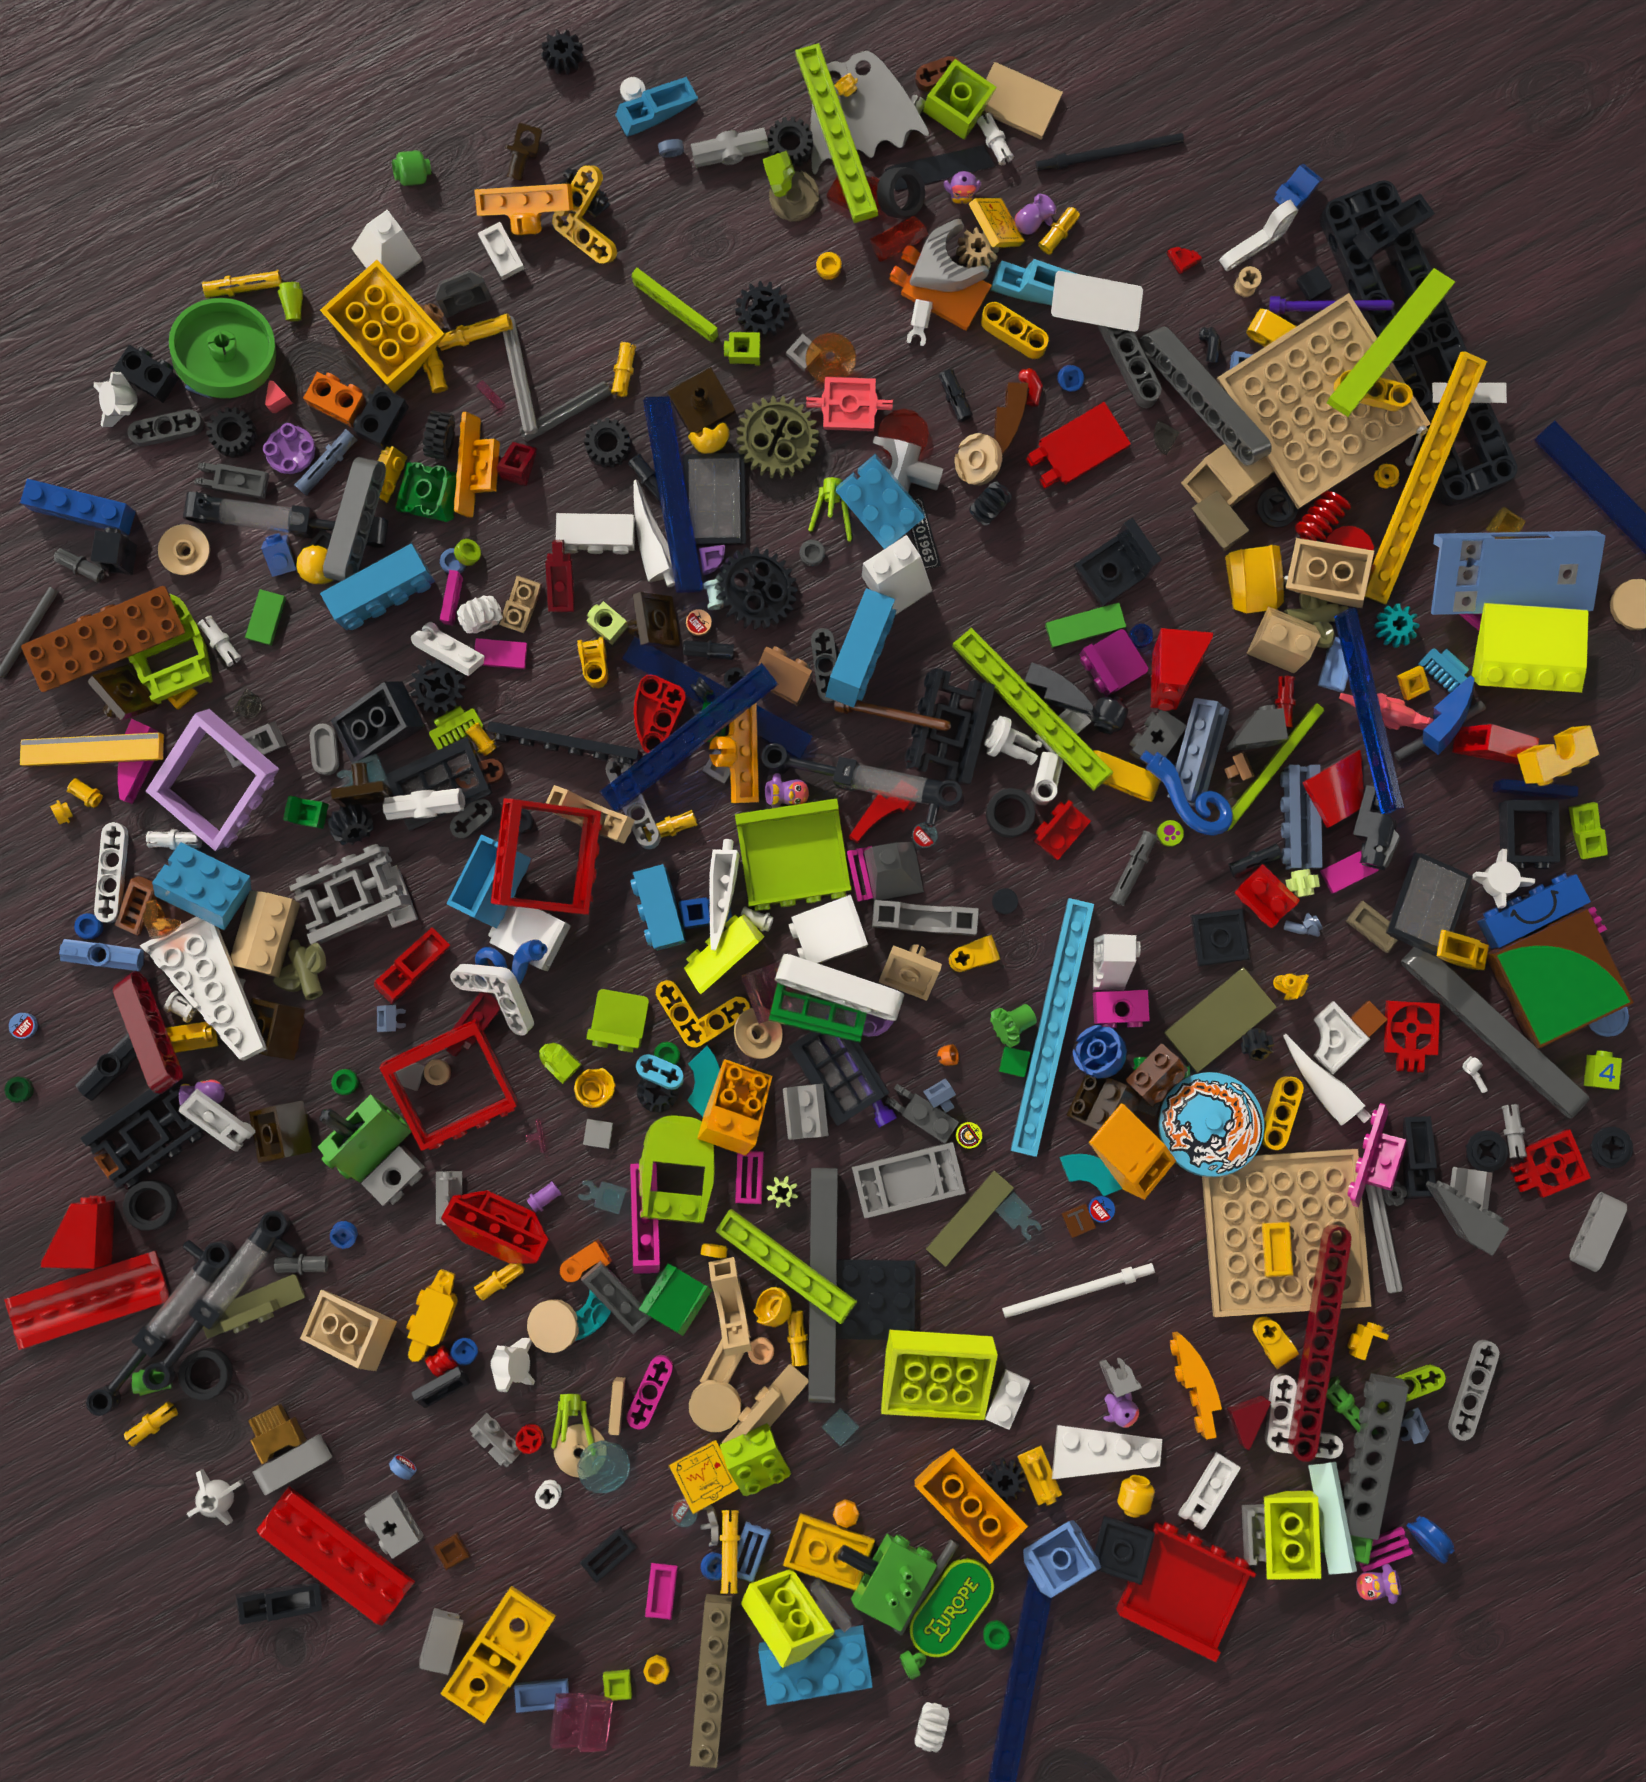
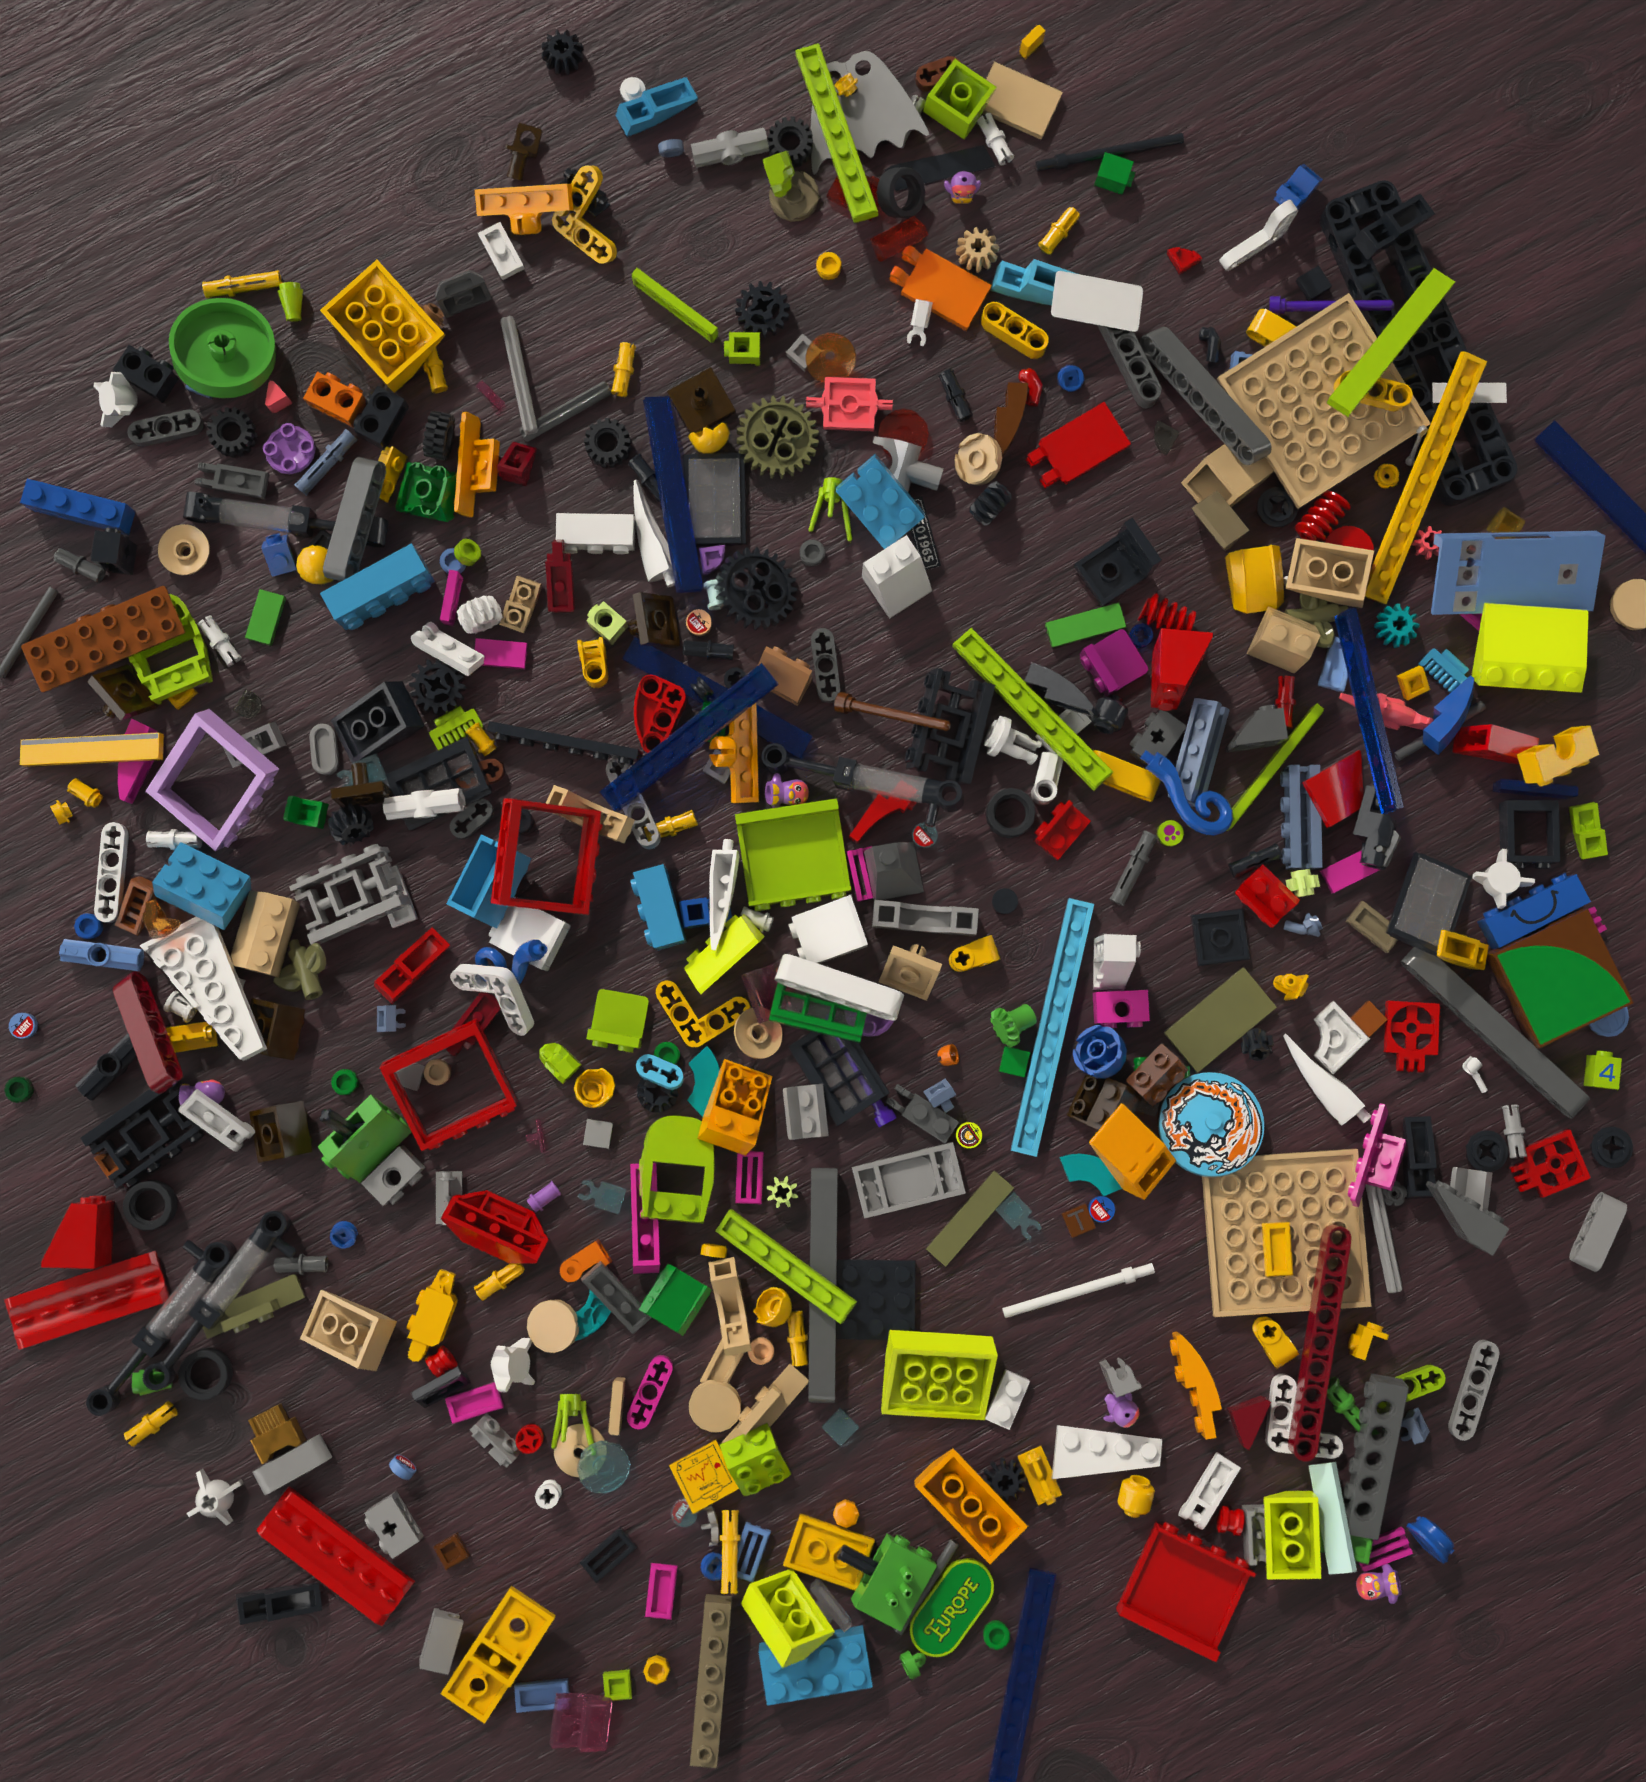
white slope [351,210,423,280] -> none
bright green head [392,150,431,186] -> none
yellow pin [438,313,513,351] -> none
blue tile [450,1338,478,1366] -> none
dark azure brick [825,588,897,708] -> none
light grey animal [910,219,989,292] -> none
white gear [915,1702,949,1752] -> none
yellow tile [969,198,1025,247] -> none
medium lavender animal [1015,194,1056,235] -> none
medium blue slope [1023,1520,1101,1598] -> none
black tile [1094,1515,1155,1585] -> none
medium nougat tile [1224,753,1255,780] -> none
tan bush [1234,266,1262,297] -> none
yellow beam [1261,1076,1304,1150] -> none
none -> dark pink tile [445,1382,504,1424]
none -> yellow tile [1020,25,1046,59]
none -> green brick [1094,152,1135,195]
none -> red piece [1138,593,1196,631]
none -> red wheel [1217,1506,1244,1536]
none -> coral gear [1411,526,1442,560]

